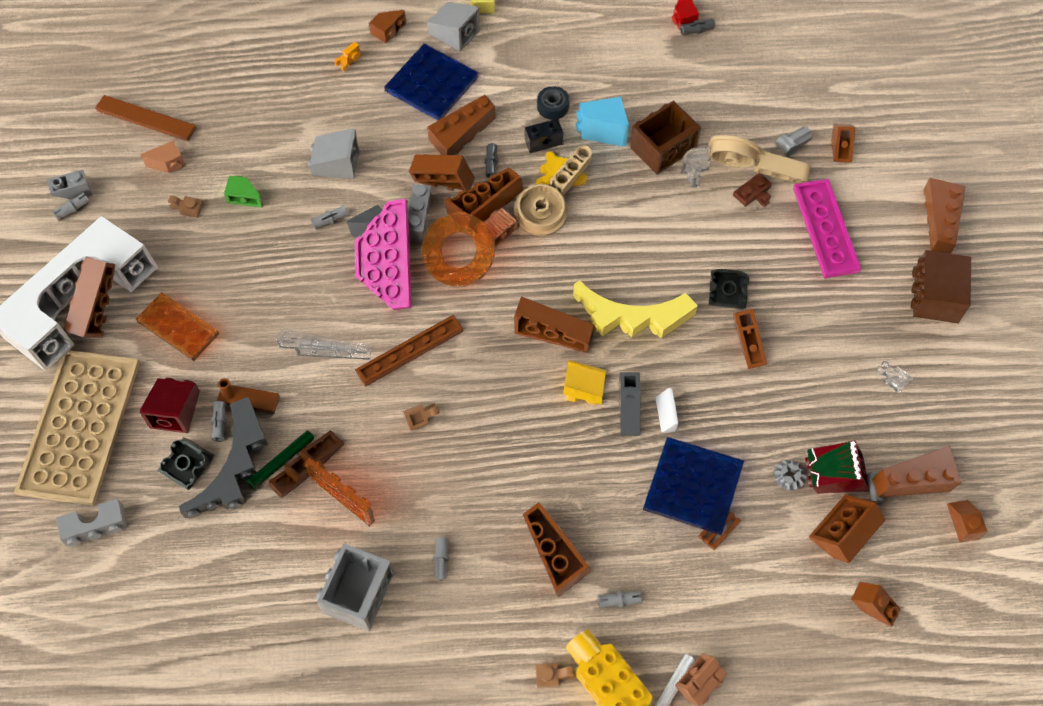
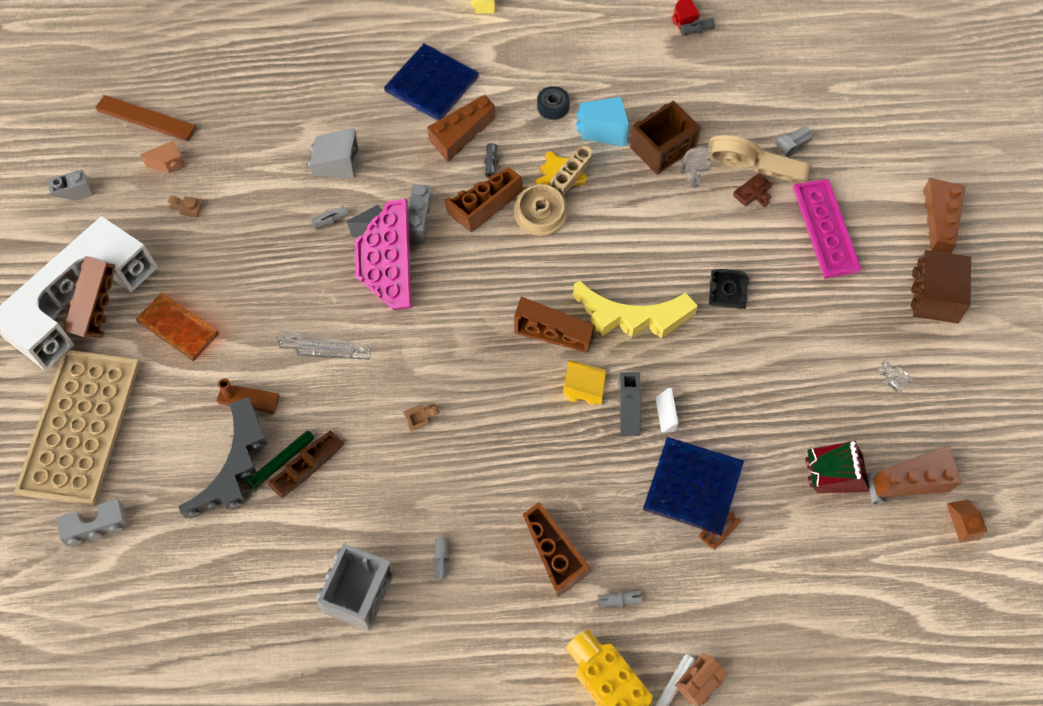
light grey pin [52,192,90,221] -> none
dark red slope [139,377,200,434] -> none
pearl dark grey slope [158,437,215,490] -> none
light grey pin [211,401,227,442] -> none
bright green slope [224,175,263,208] -> none
clear orange plate [304,458,375,527] -> none
light orange plate [335,41,361,71] -> none
dark orange tile [355,315,463,387] -> none
dark orange slope [369,10,406,43] -> none
dark orange wedge [409,154,475,192] -> none
clear orange plate [422,213,495,287] -> none
light grey slope [427,2,480,52] -> none
nougat brick [476,207,518,250] -> none
black brick [525,119,564,153] -> none
medium nougat plate [536,663,574,688] -> none
dark orange slope [732,309,767,369] -> none
light grey gear [774,459,807,491] -> none
dark orange slope [809,494,885,563] -> none
dark orange slope [831,124,855,162] -> none
dark orange slope [851,582,900,627] -> none

